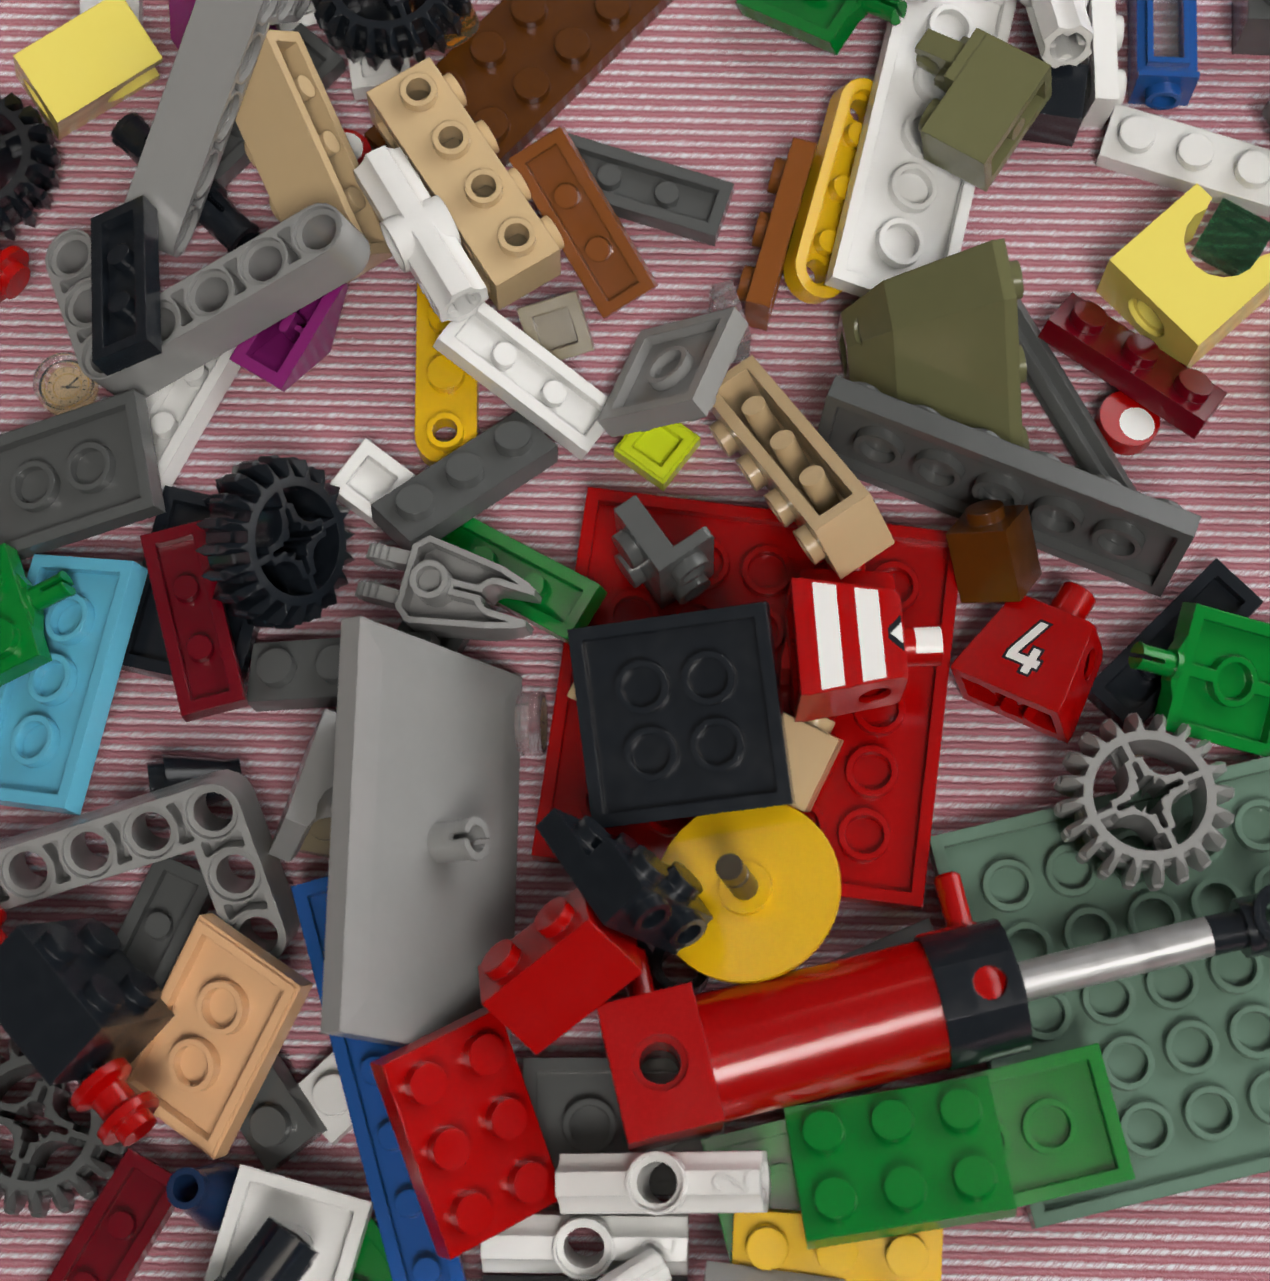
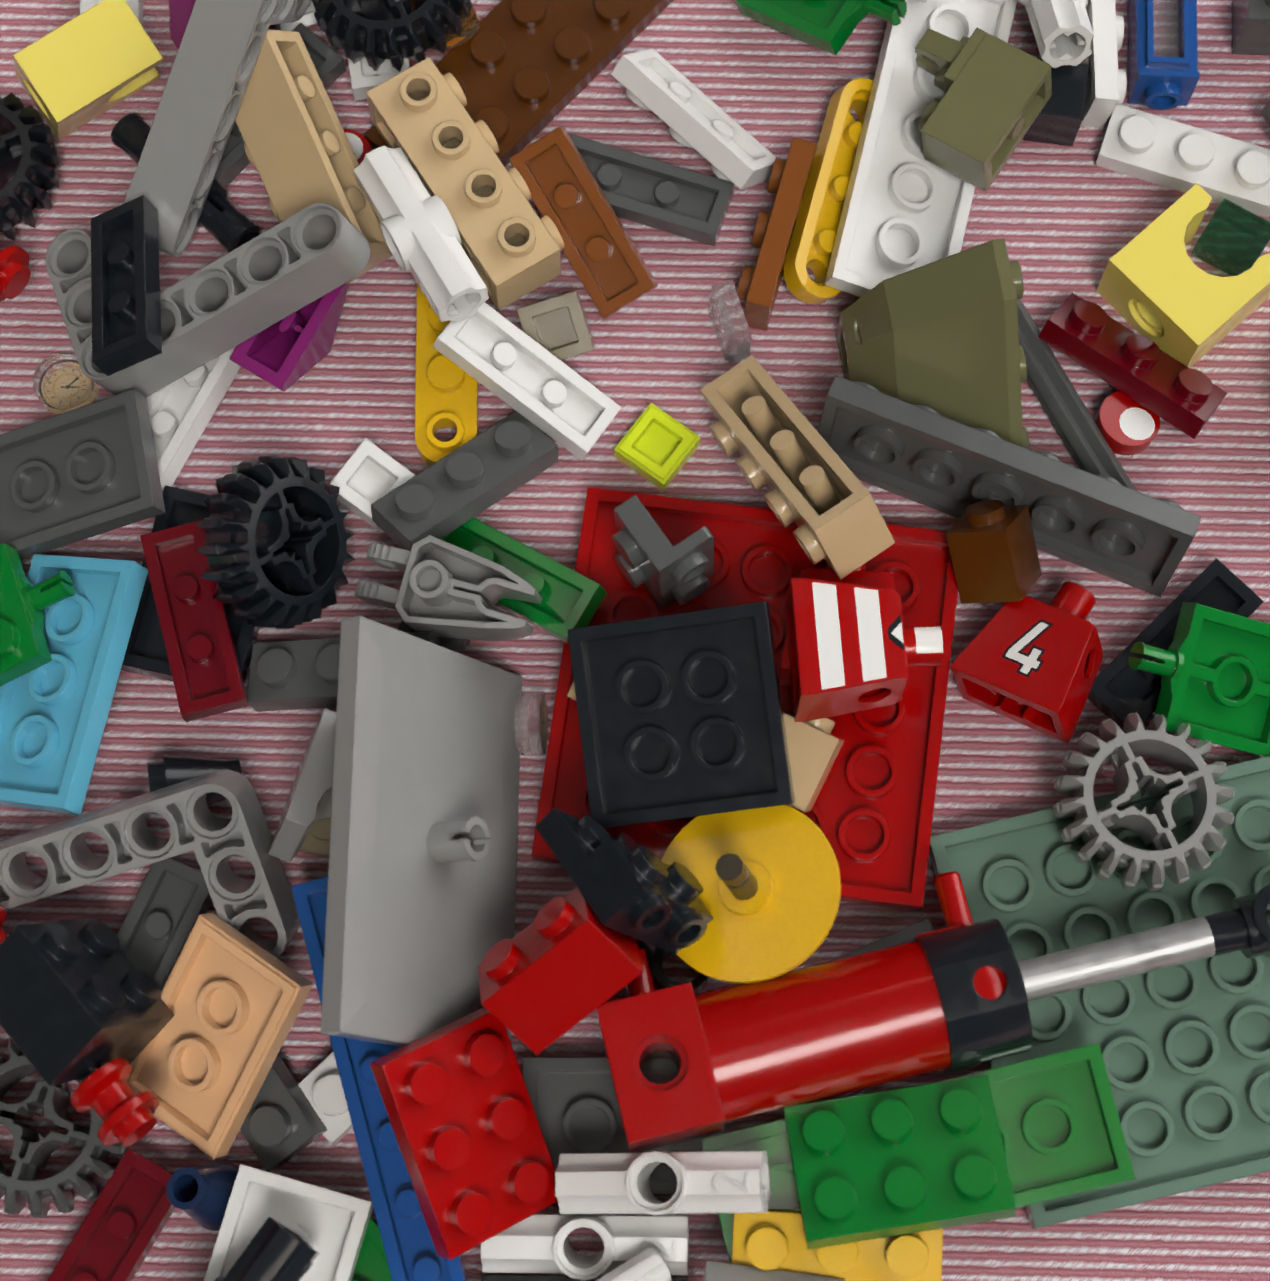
light grey plate [597,307,748,437] -> none
none -> white plate [611,48,776,190]

